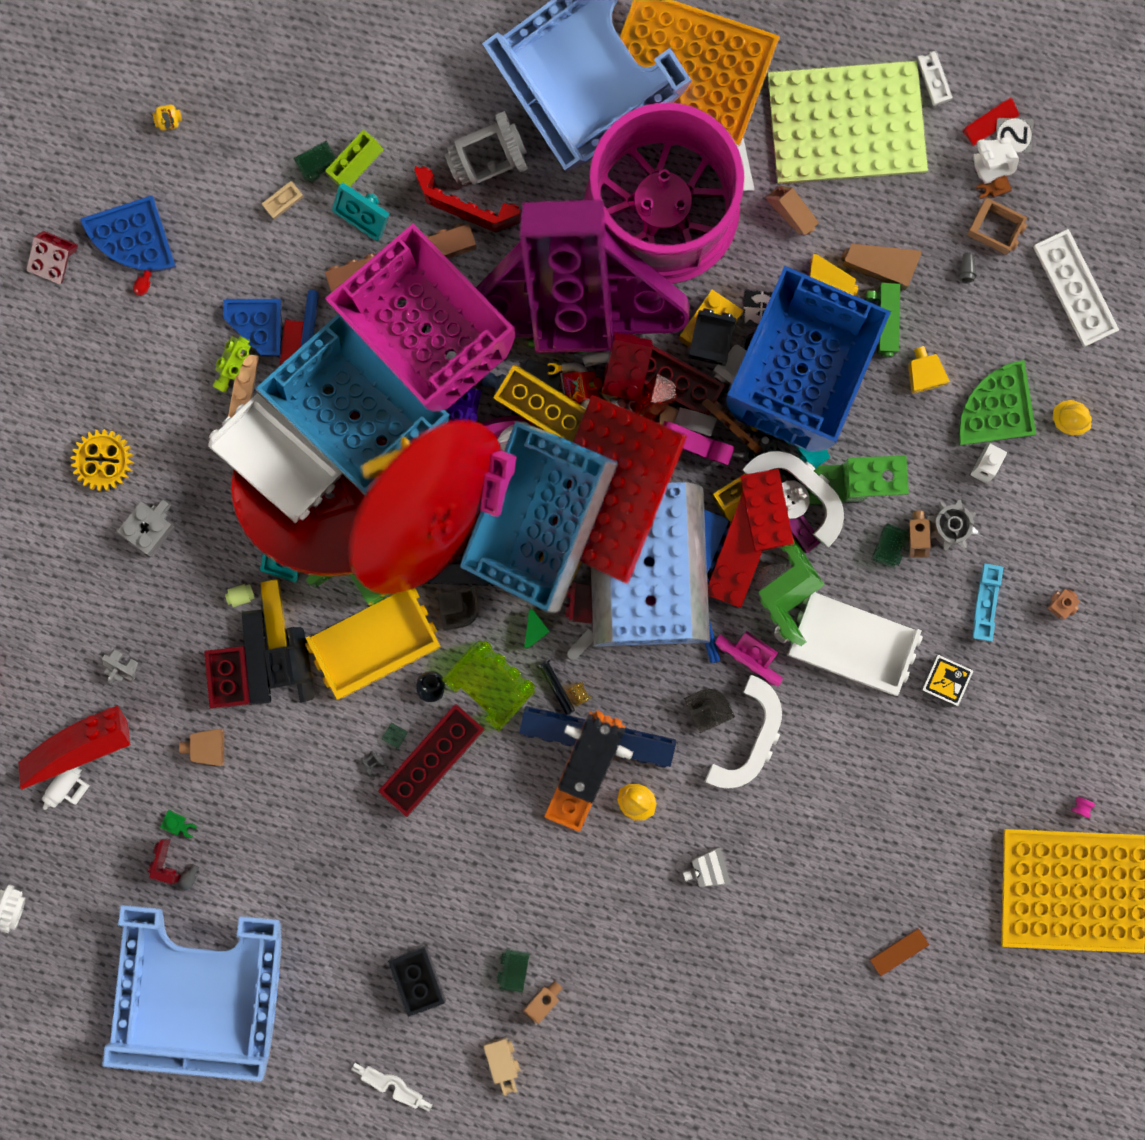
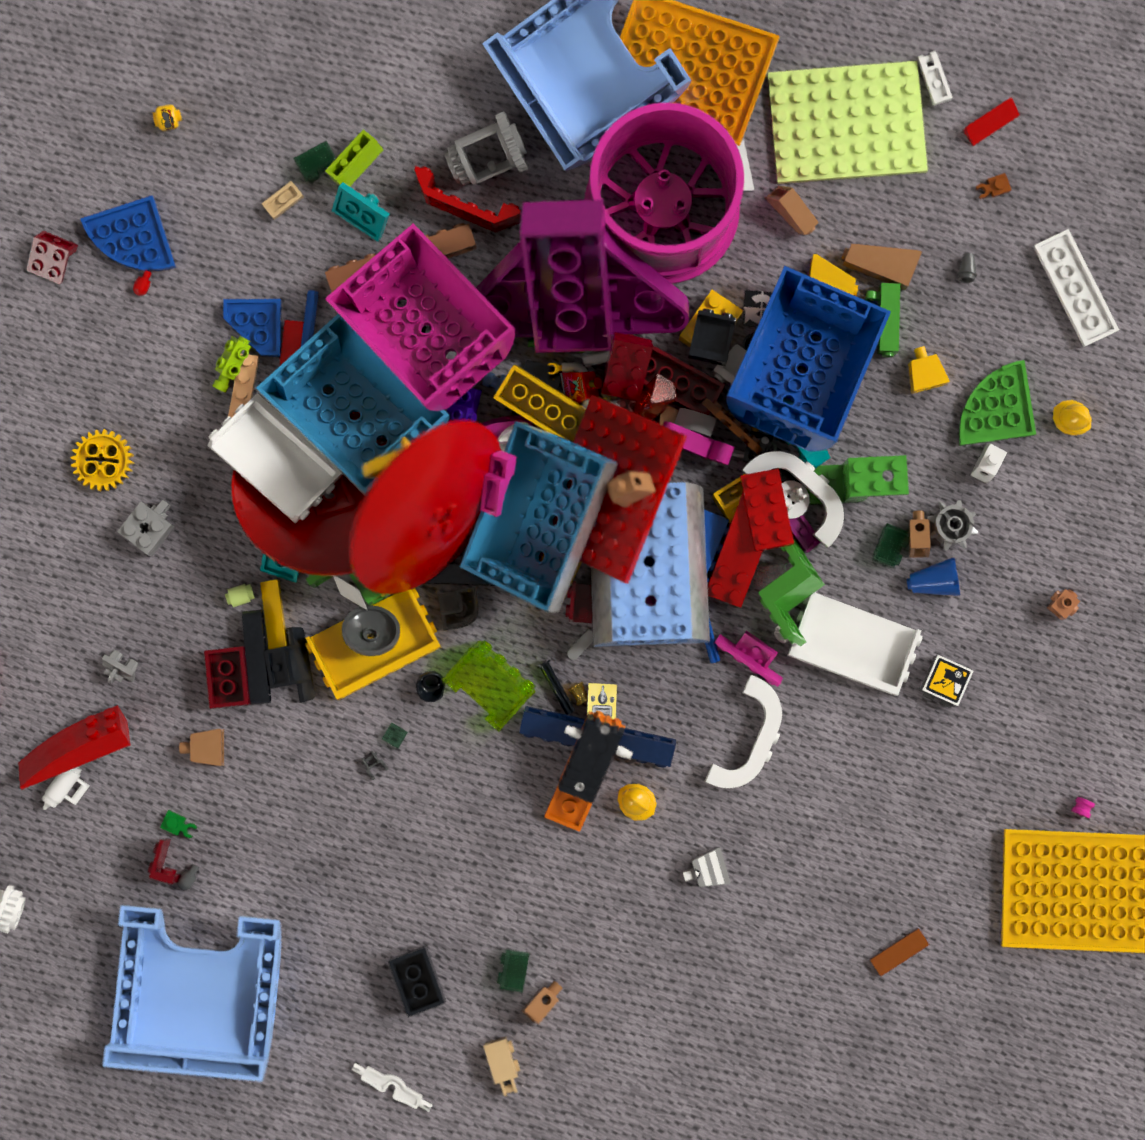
dark red brick [378,704,485,817] -> none
green slope [524,609,550,649] -> none
clear smoke brick [684,688,735,733] -> none
medium nougat window [966,197,1027,255] -> none
medium azure slope [973,563,1004,642] -> none
white piece [974,137,1019,184] -> none
sticker [996,118,1034,152] -> none
none -> white sticker [333,576,368,611]
none -> dark grey dish [342,606,400,656]
none -> light yellow sticker [587,683,617,719]
none -> medium nougat torso [607,472,656,507]
none -> blue cone [906,557,961,596]

